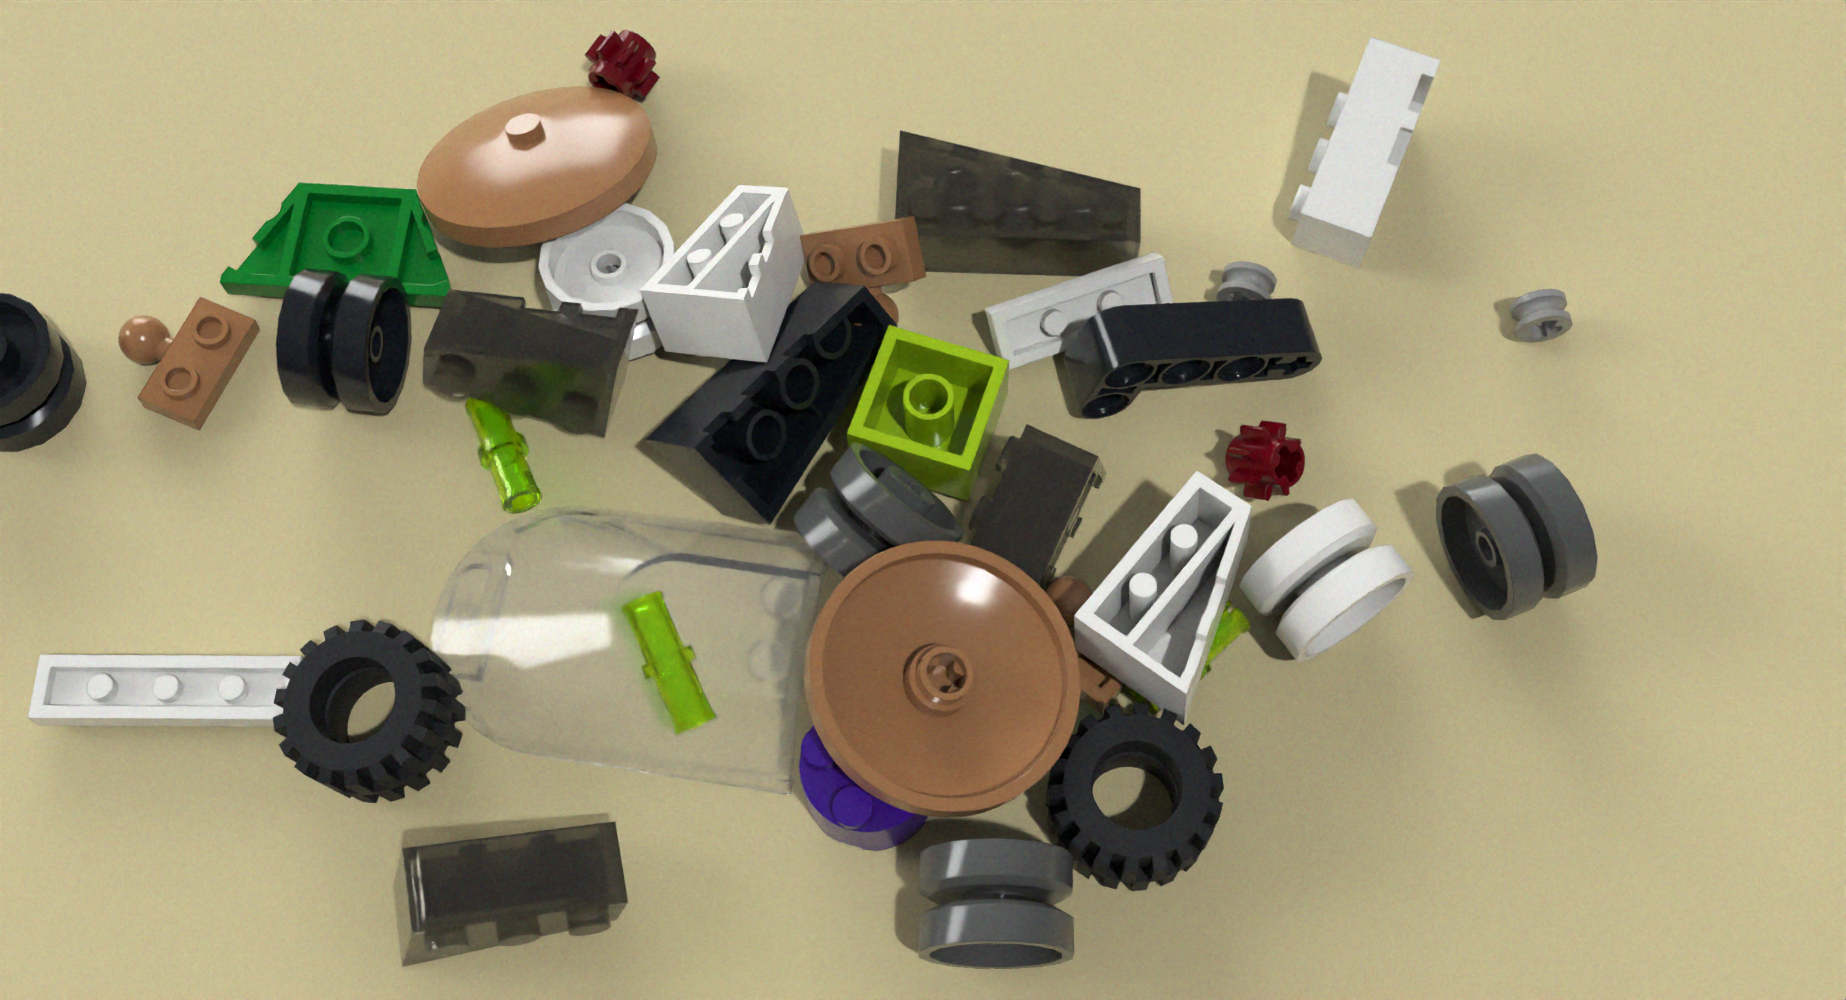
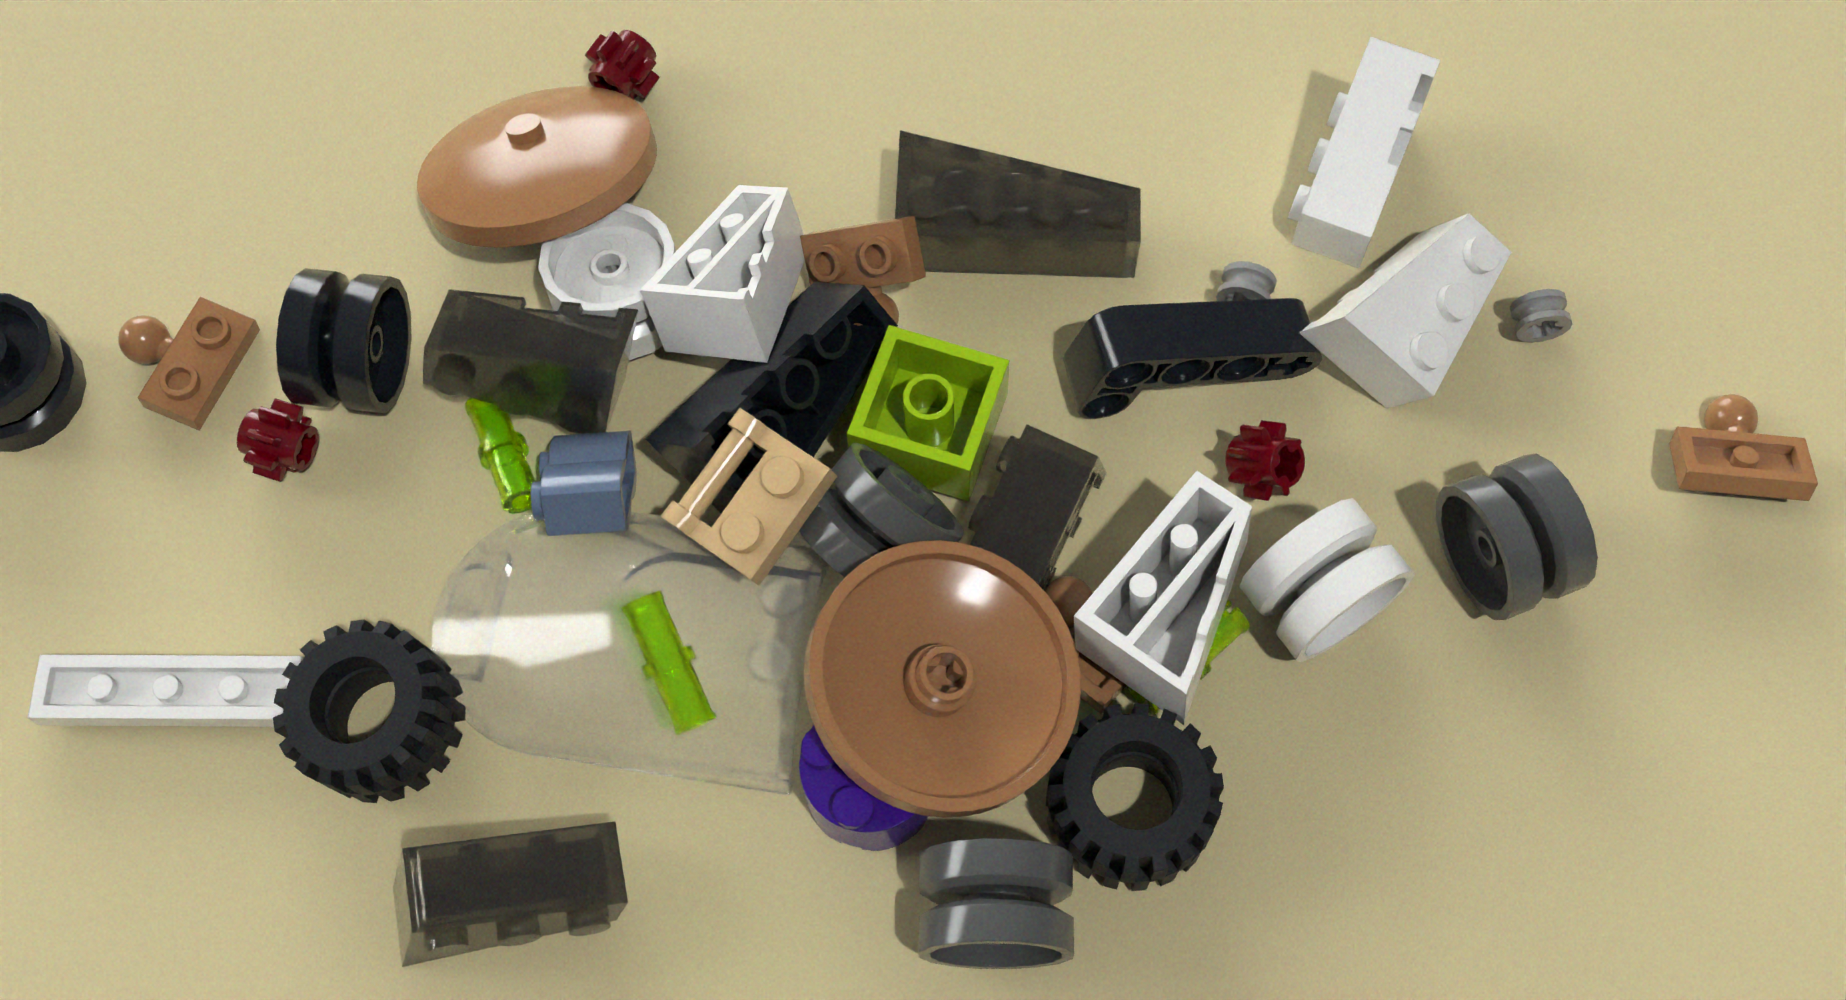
green wing [220,182,457,308] -> none
white plate [984,252,1173,370] -> none
none -> dark red gear [237,398,319,482]
none -> sand blue brick [531,430,637,536]
none -> tan plate [660,408,838,586]
none -> white wedge [1299,213,1512,409]
none -> medium nougat plate [1669,394,1818,501]

